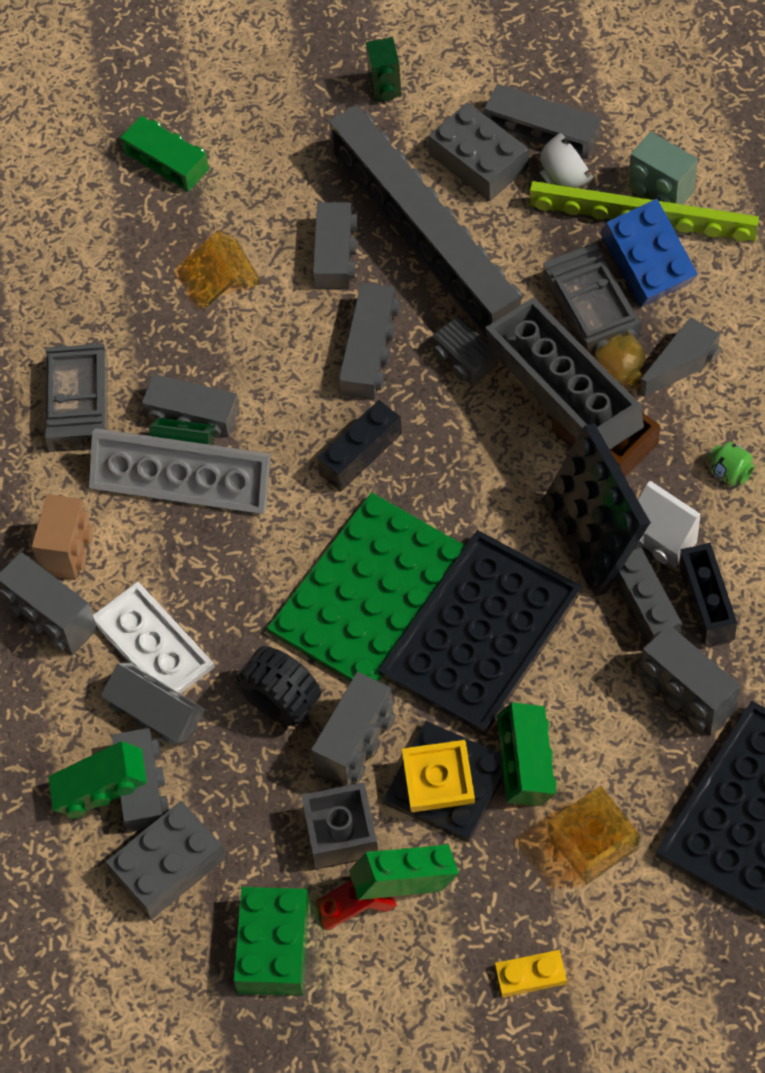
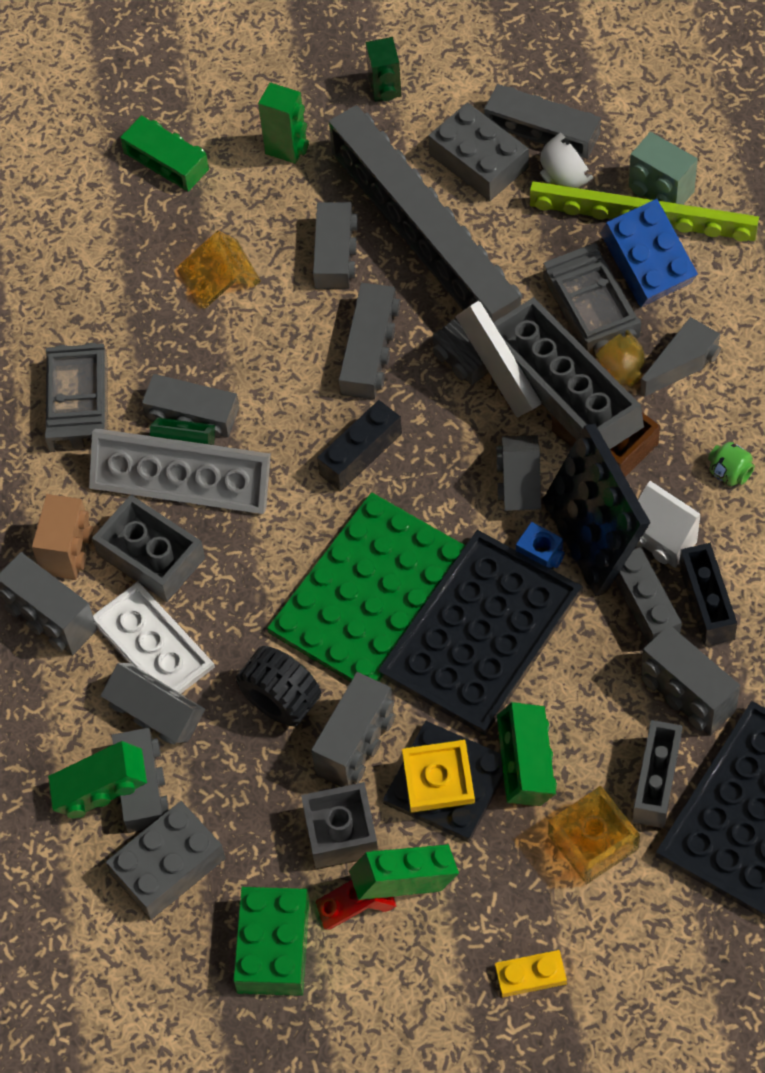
none -> dark grey brick [92,495,205,602]
none -> green brick [258,82,309,164]
none -> white tile [456,301,541,418]
none -> dark grey brick [496,435,541,511]
none -> blue brick [516,522,565,569]
none -> dark grey brick [633,720,683,828]

